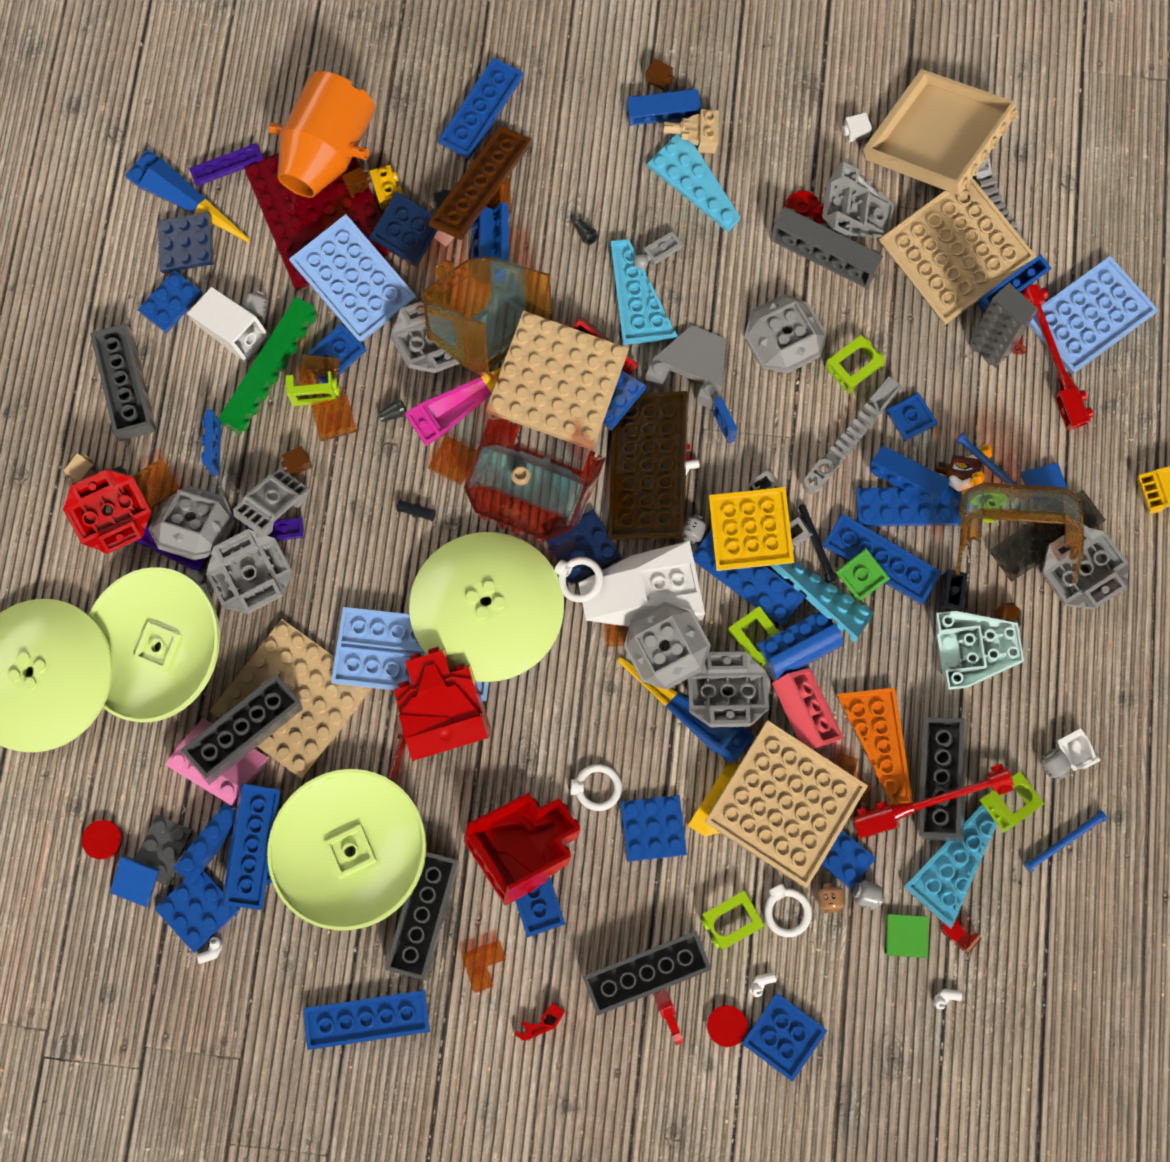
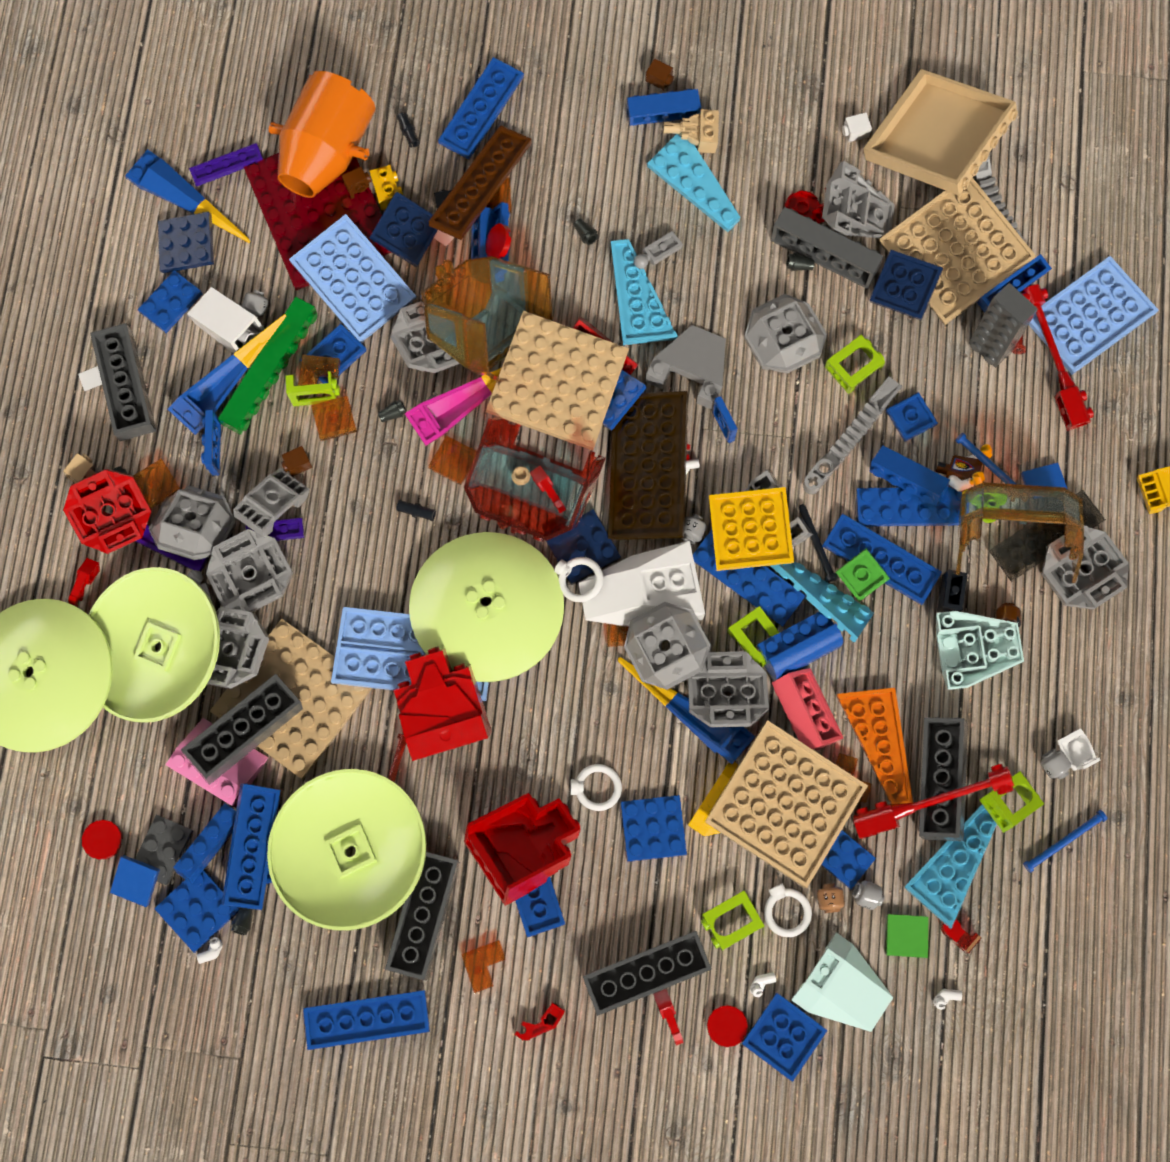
none -> red piece [68,558,100,607]
none -> white sticker [78,366,102,391]
none -> blue plate [167,314,286,435]
none -> light grey piece [207,607,269,689]
none -> pearl dark grey cone [231,908,253,935]
none -> black pin [397,112,420,148]
none -> red tile [486,223,511,261]
none -> red piece [529,466,566,514]
none -> pearl dark grey cone [786,253,815,271]
none -> light aqua wedge [791,933,893,1032]
none -> dark blue plate [869,250,943,321]

